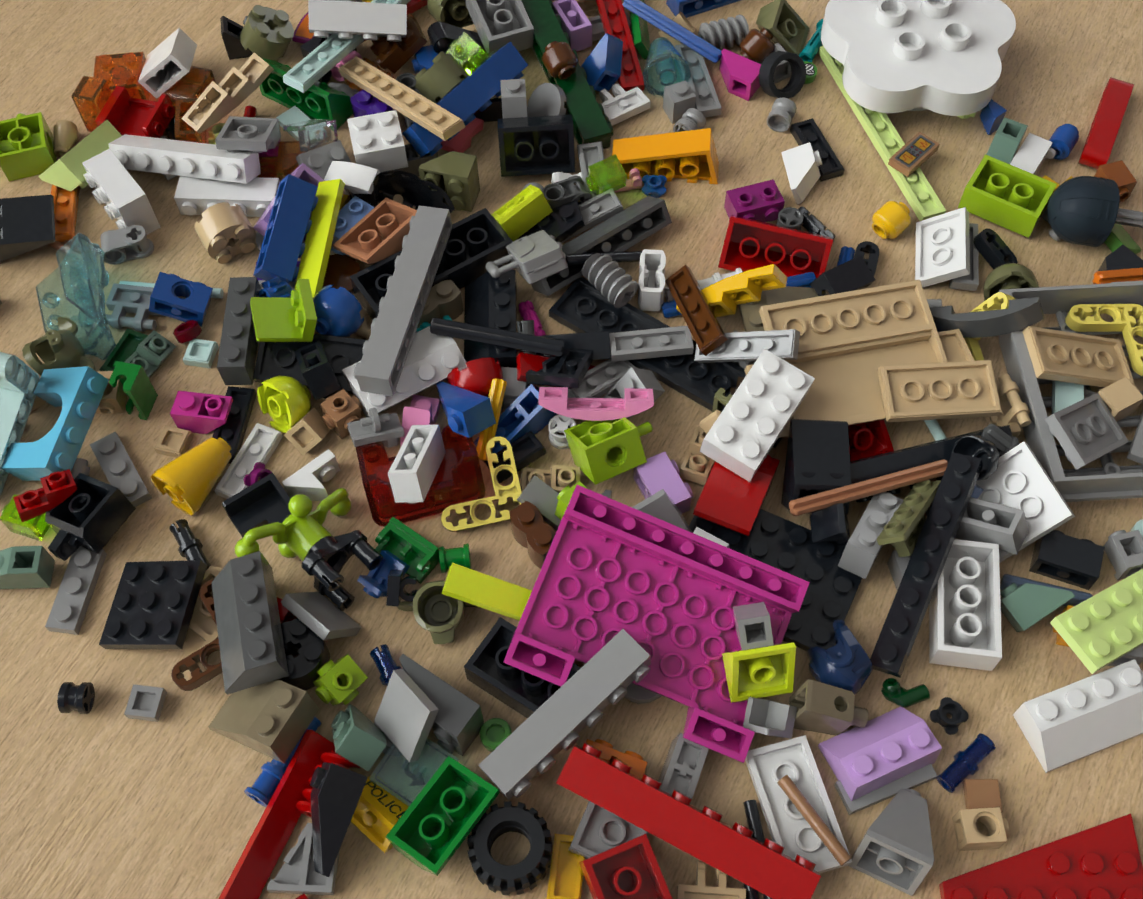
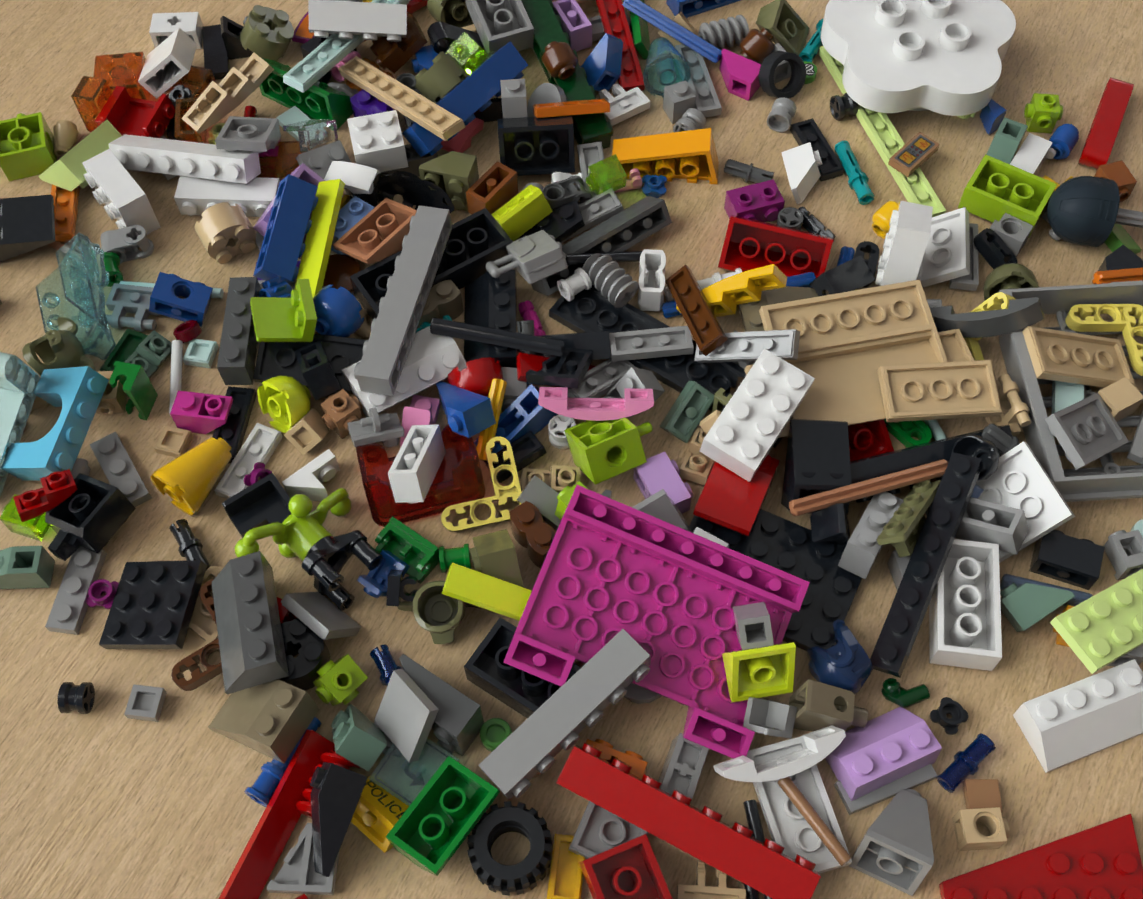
none -> magenta plate [86,579,119,609]
none -> green bush [96,252,123,287]
none -> white brick [149,12,203,49]
none -> black plate [169,85,193,109]
none -> white bar [169,340,183,416]
none -> black tile [202,24,230,81]
none -> dark orange brick [466,161,518,214]
none -> olive brick [469,529,524,588]
none -> orange tile [533,99,610,118]
none -> white bush [557,268,592,302]
none -> sand green slope [660,381,715,443]
none -> white slope [713,725,846,782]
none -> dark grey axle [724,159,774,183]
none -> black wheel [830,93,858,120]
none -> teal pin [834,140,875,205]
none -> white brick [875,201,933,286]
none -> green plate [884,419,932,448]
none -> light grey brick [990,213,1034,257]
none -> lime brick [1024,93,1063,134]

